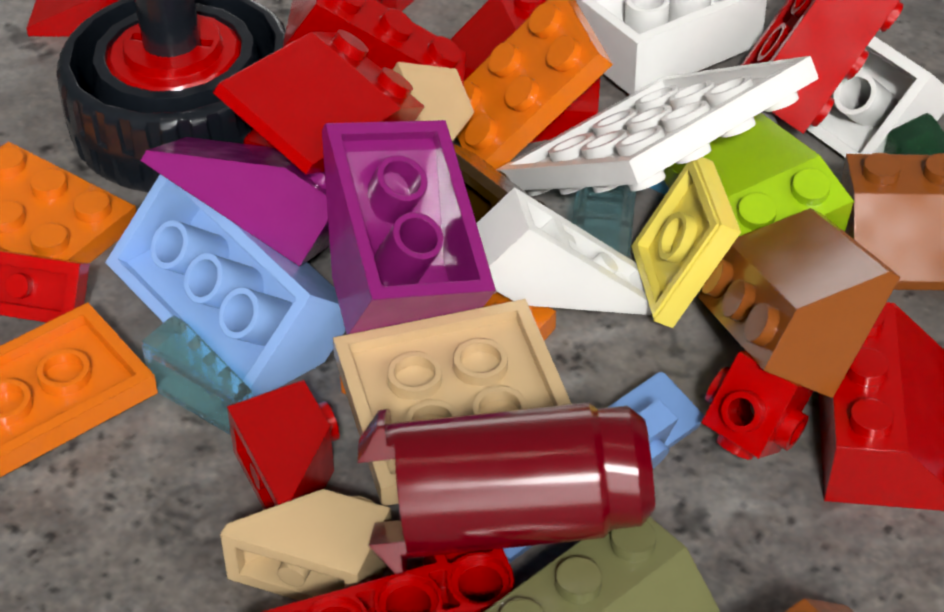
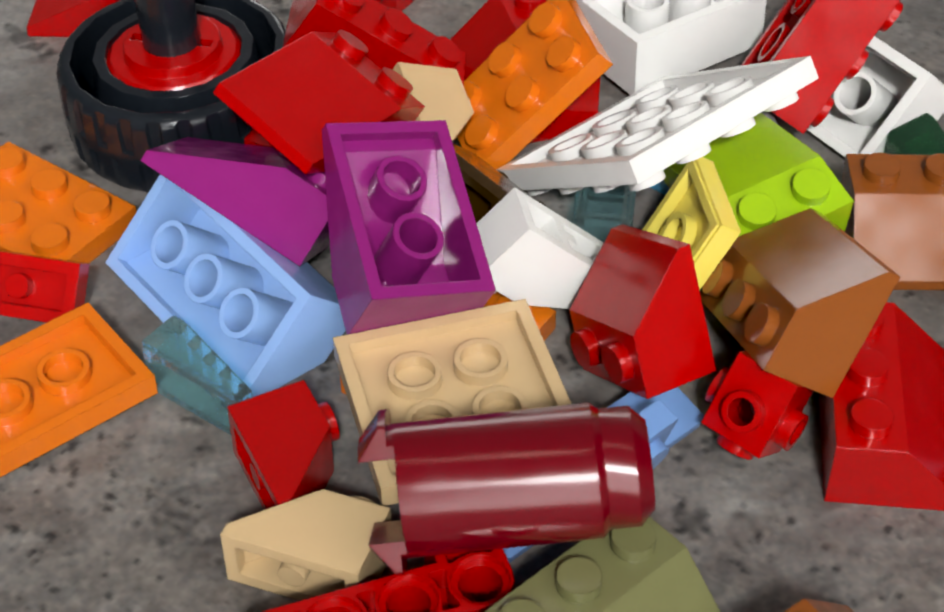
none -> red slope [569,224,716,399]

